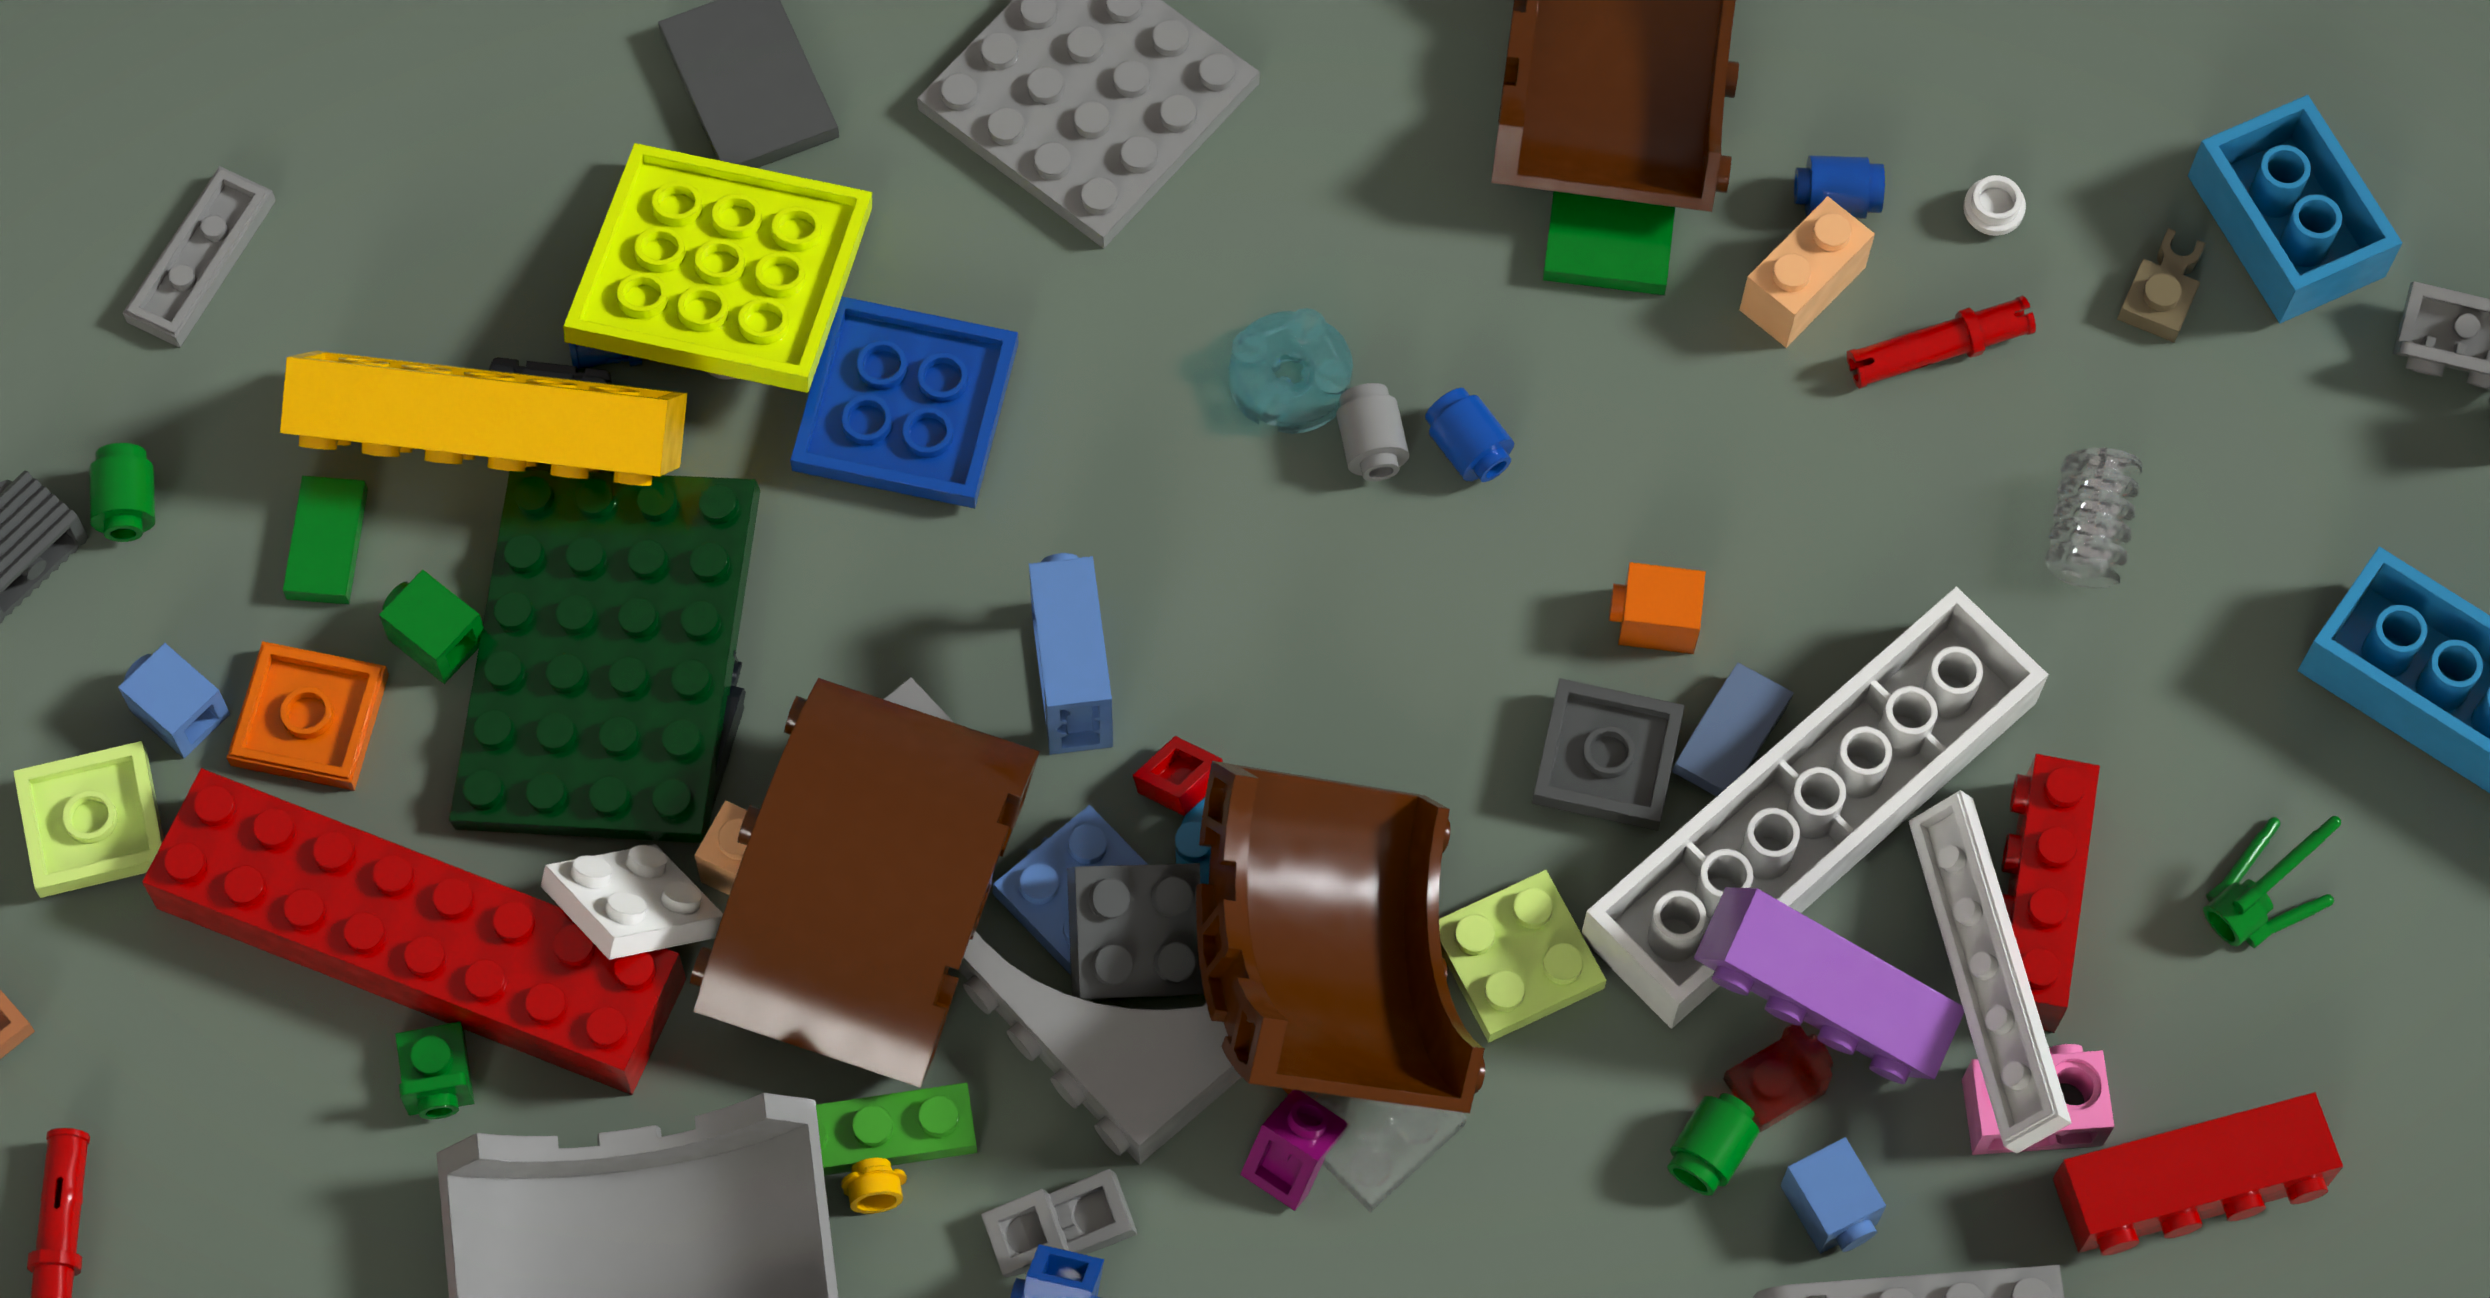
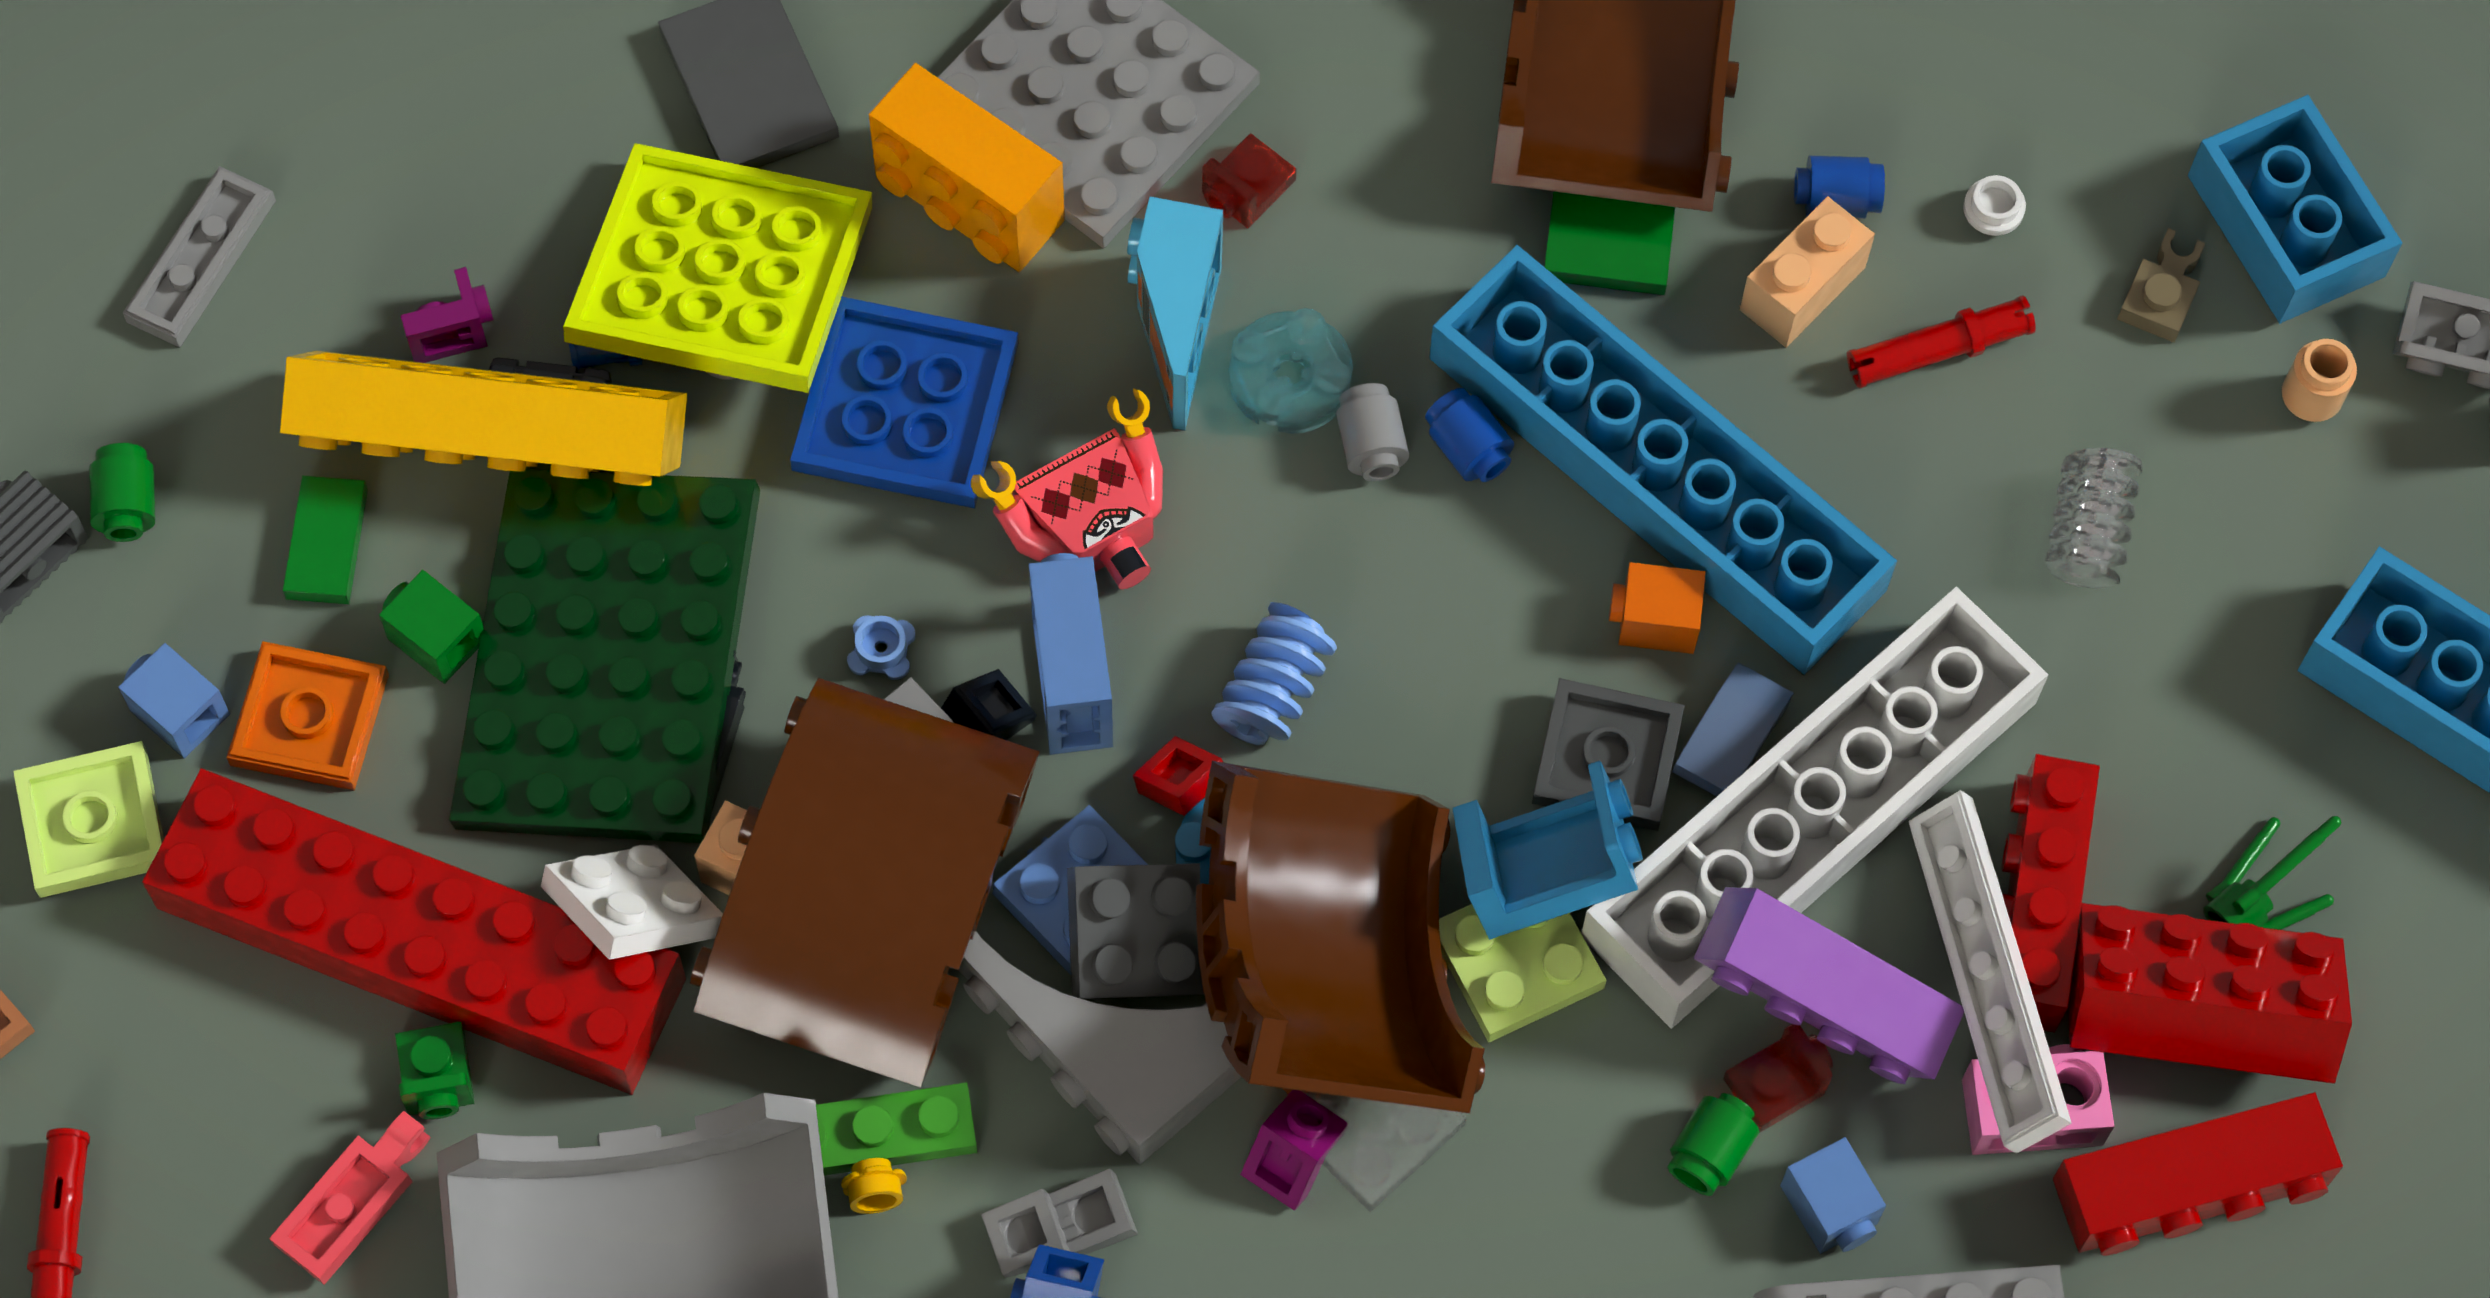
none -> coral plate [269,1111,431,1285]
none -> magenta bracket [401,267,494,363]
none -> light blue plate [847,615,916,680]
none -> light orange brick [869,62,1065,273]
none -> black slope [941,669,1037,740]
none -> coral torso [971,388,1163,590]
none -> medium azure slope [1127,196,1223,431]
none -> clear red bracket [1202,133,1297,228]
none -> light blue piece [1211,602,1337,745]
none -> dark azure brick [1429,245,1897,675]
none -> dark azure panel [1452,761,1643,940]
none -> red brick [2068,903,2352,1084]
none -> light nougat brick [2282,339,2357,422]

